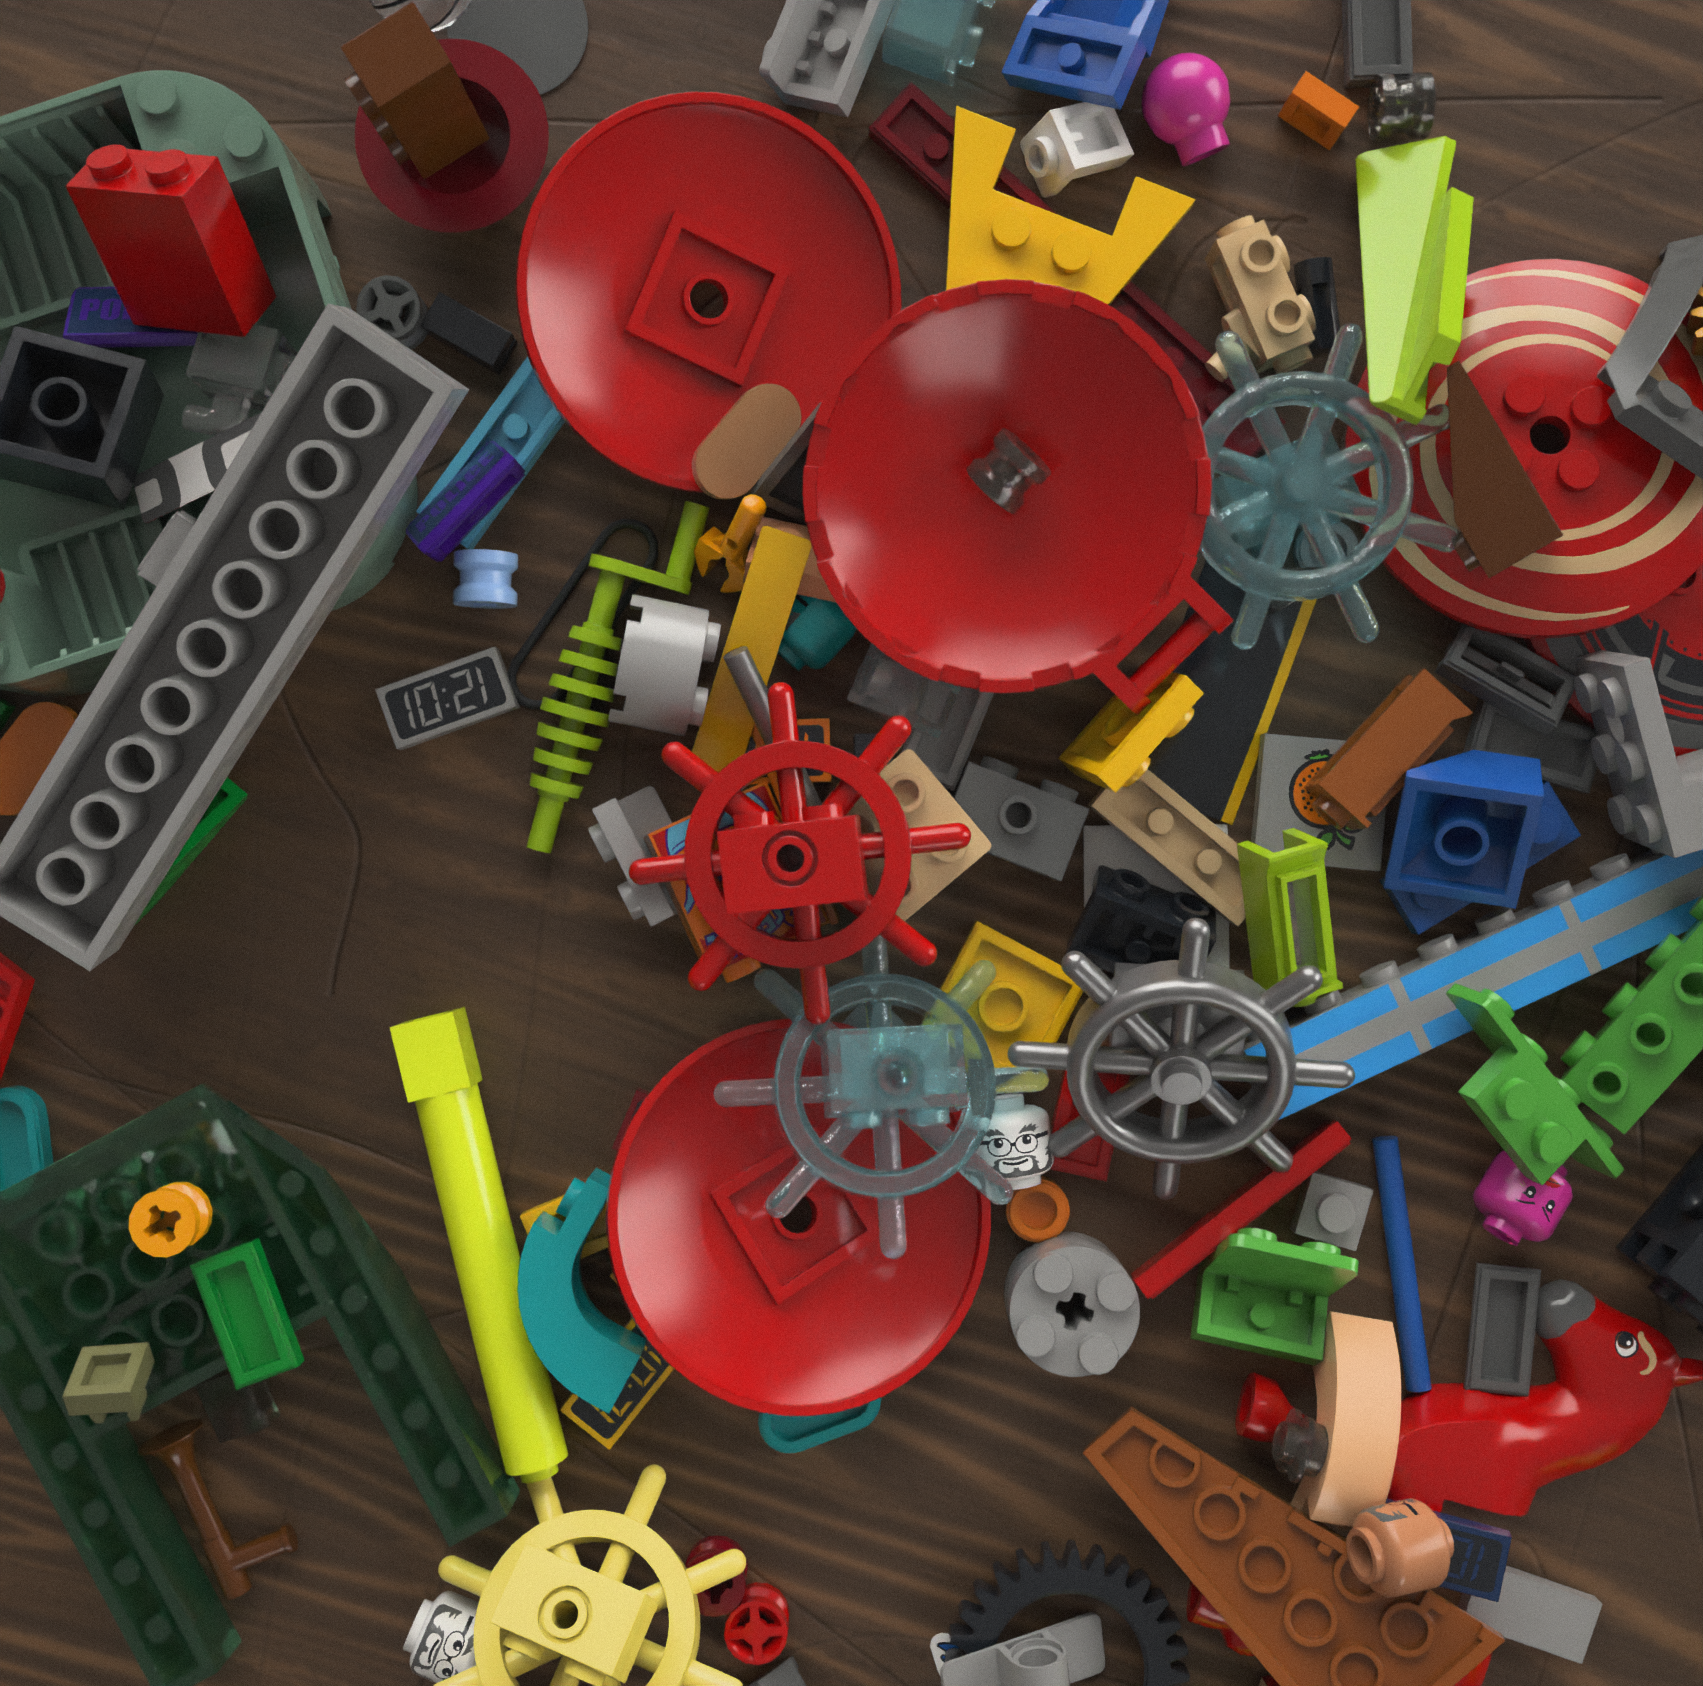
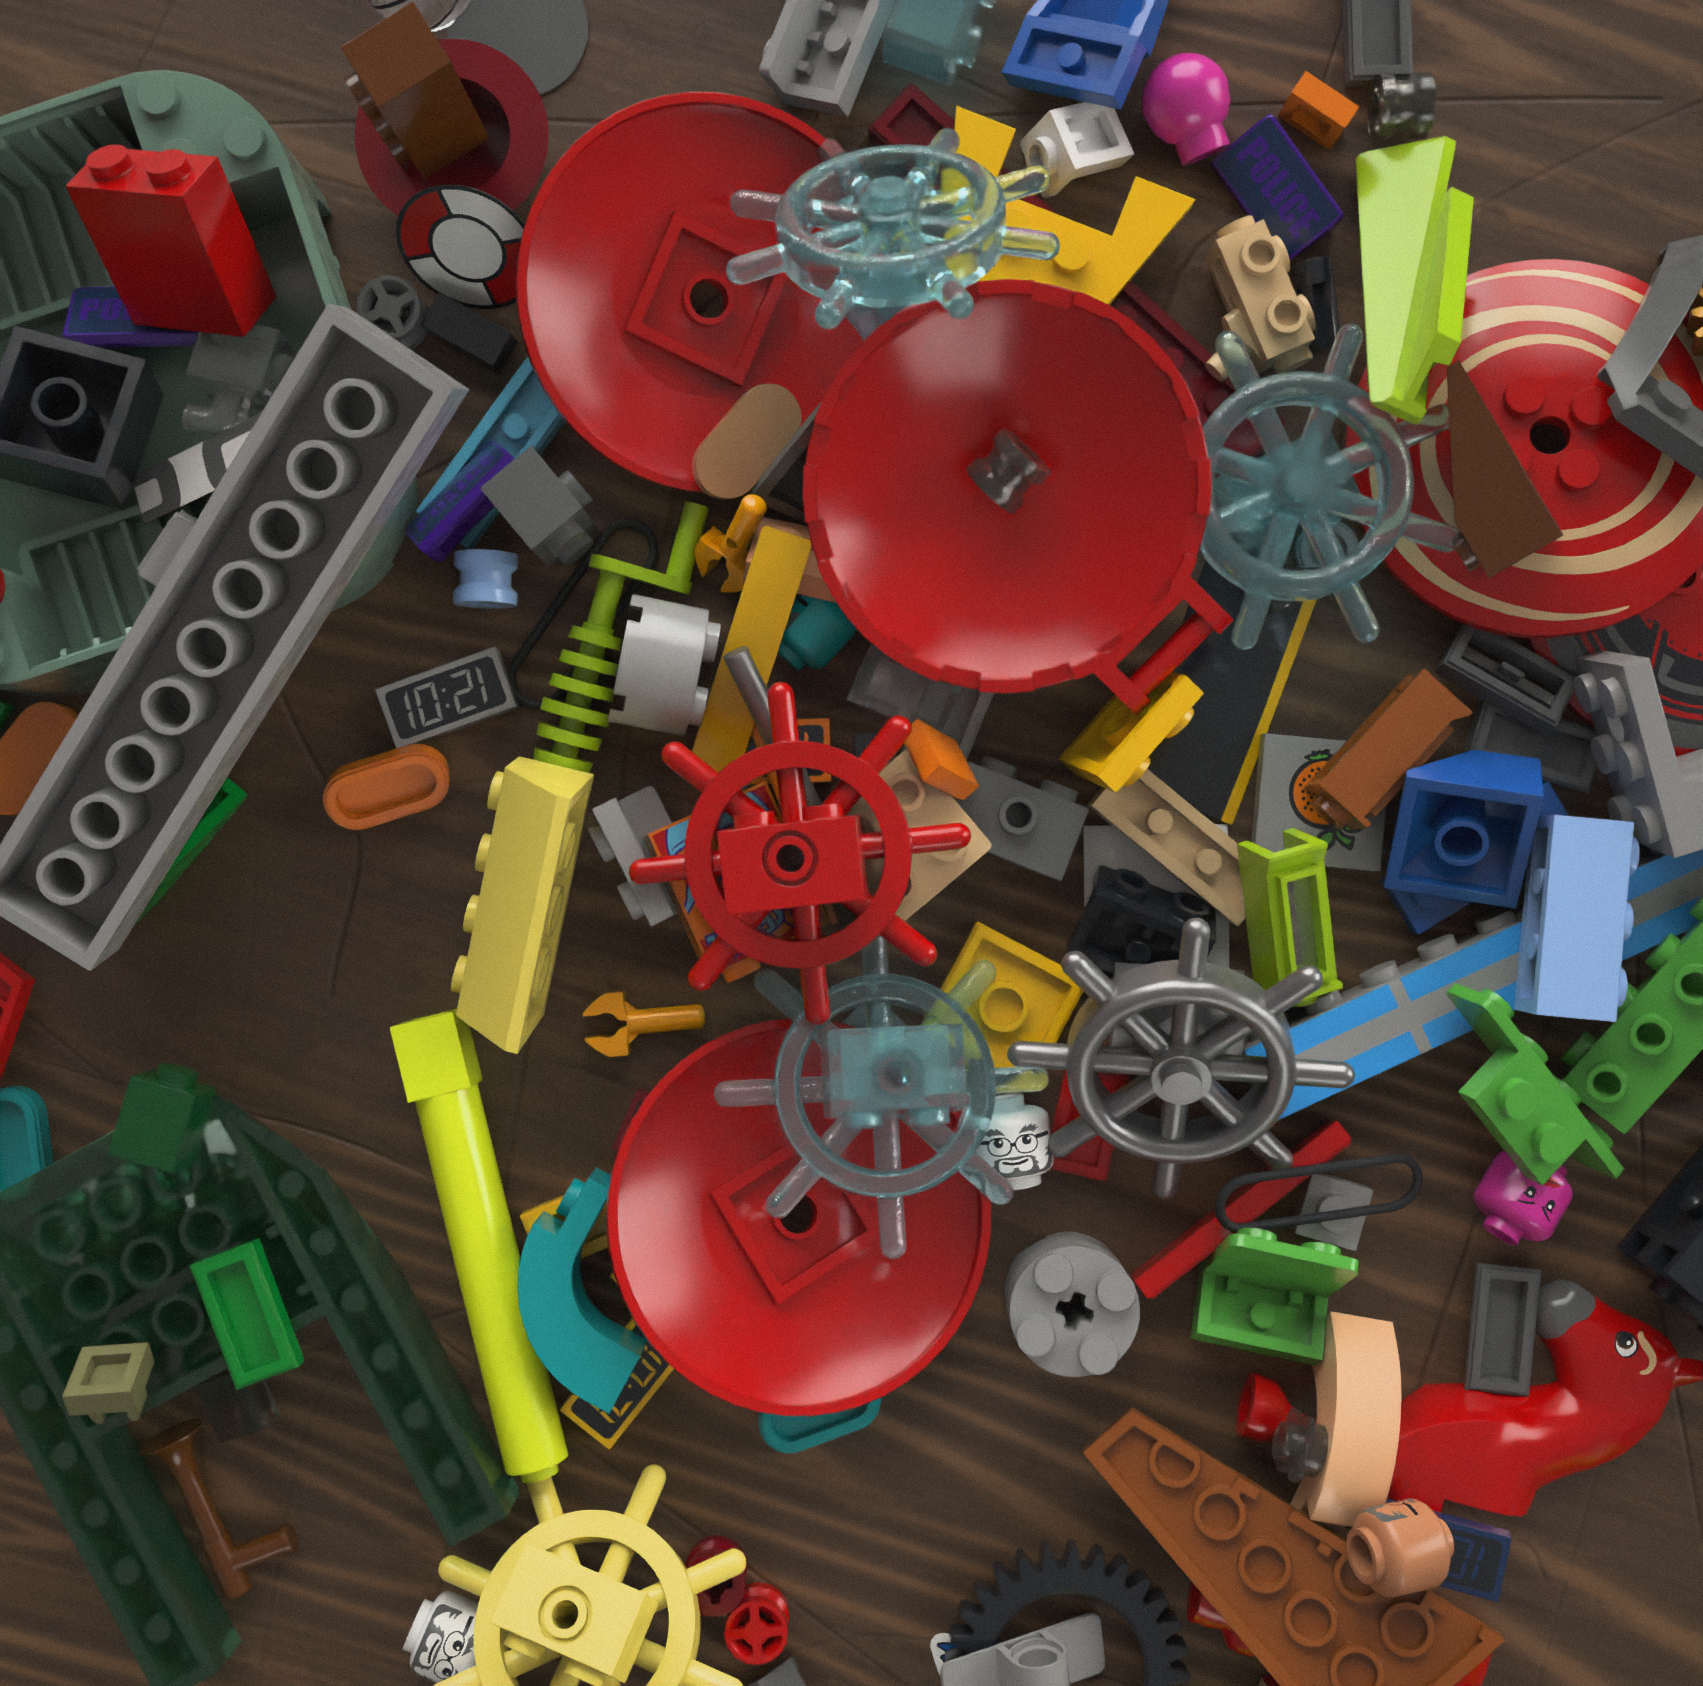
light orange wheel [129,1182,213,1257] -> none
orange tile [1005,1176,1070,1243] -> none
blue bar [1372,1136,1432,1392] -> none
light grey tile [1458,1565,1603,1664] -> none
none -> dark green brick [108,1063,217,1174]
none -> orange tile [323,744,450,830]
none -> sticker [396,185,525,309]
none -> light yellow slope [451,756,594,1054]
none -> dark grey brick [480,446,599,568]
none -> light orange bar [582,990,705,1057]
none -> clear light blue piece [726,128,1060,340]
none -> orange tile [904,719,980,800]
none -> slope [1210,113,1344,261]
none -> black piece [1215,1154,1423,1233]
none -> light blue brick [1514,815,1640,1022]

